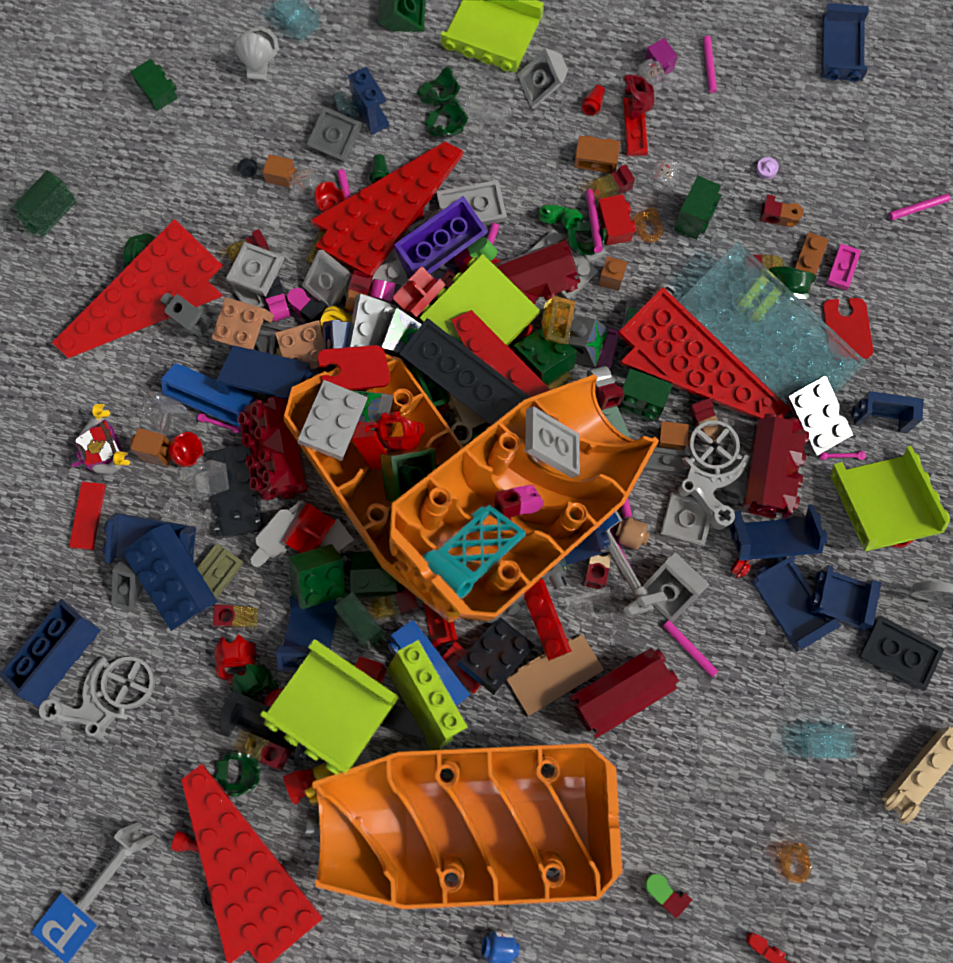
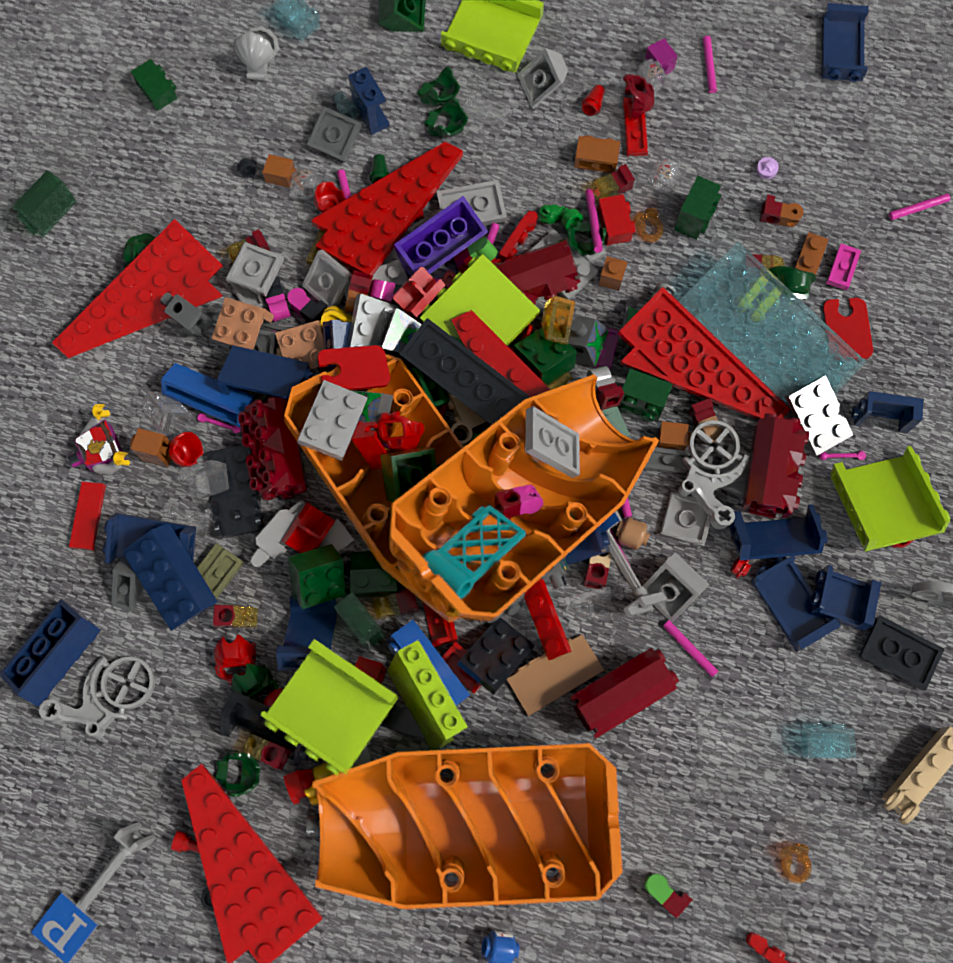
none -> red hinge [498,211,538,262]

